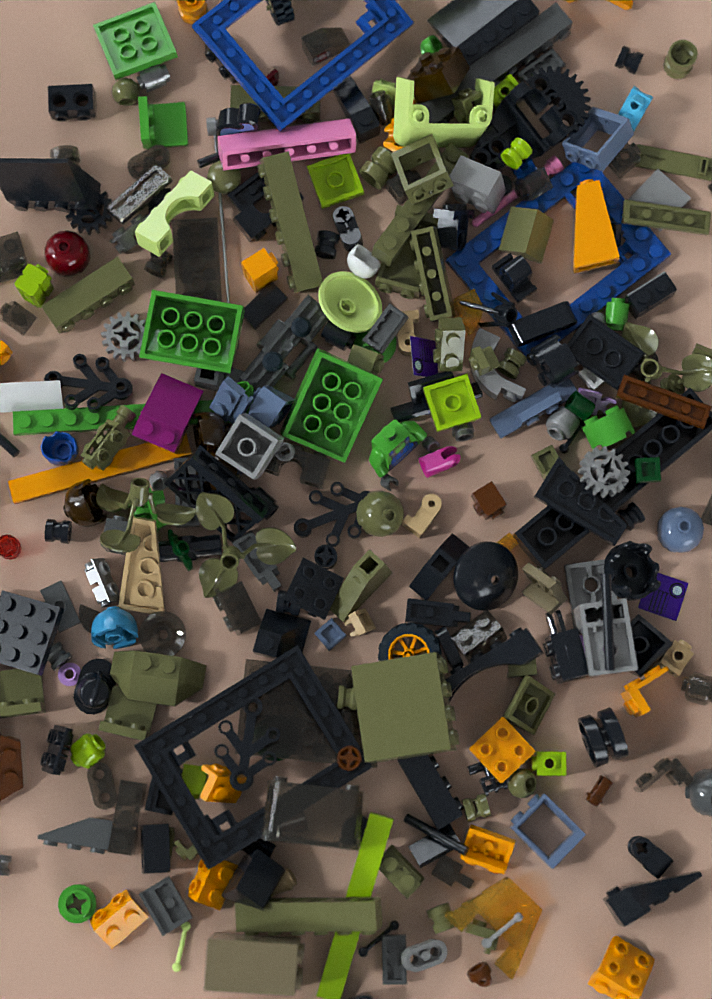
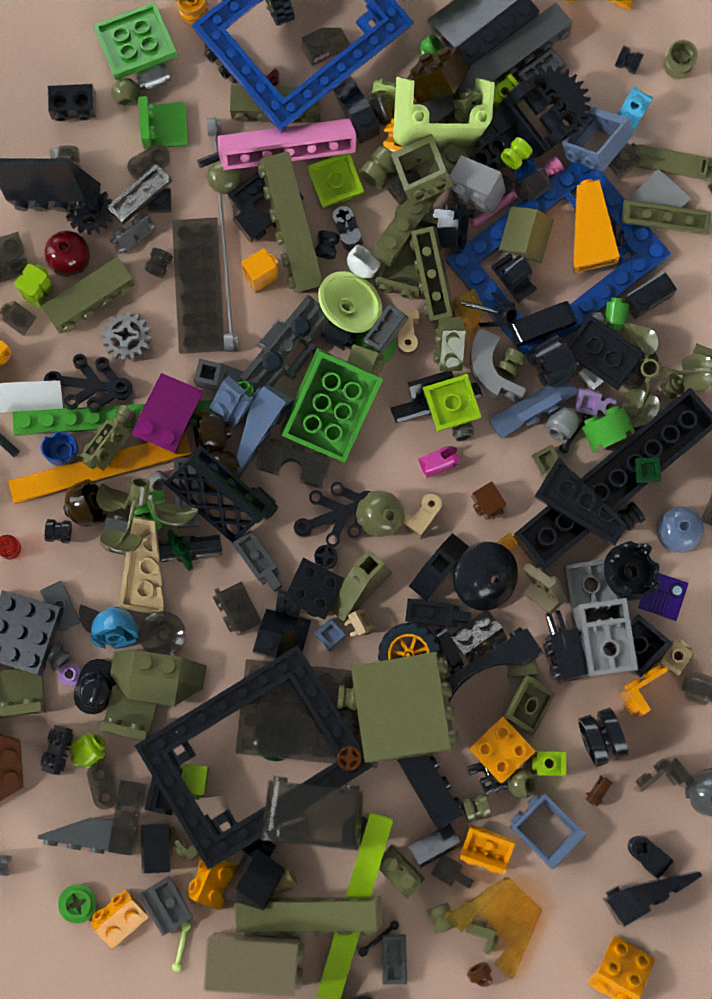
light grey hinge [84,558,120,607] -> none
yellowish green arch [135,170,214,257] -> none
bright green slope [139,290,245,374] -> none
olive plant [196,492,297,598] -> none
light orange bracket [200,763,247,803] -> none
black plant [214,697,280,791] -> none
light grey brick [215,413,285,480] -> none
black animal [216,103,261,136] -> none
black tile [244,282,288,330] -> none
light grey hinge [275,442,295,461] -> none
bright green torso [369,419,440,491] -> none
light grey plate [401,939,447,972] -> none
black bar [404,814,469,855] -> none
dark purple sticker [410,336,439,377] -> none
olive bracket [469,346,500,376] -> none
light grey hinge [481,912,523,948] -> none
dark green beam [564,391,596,421] -> none
light grey gear [578,446,630,498] -> none
black bar [601,574,615,671] -> none
reddish brown tile [616,374,712,429] -> none

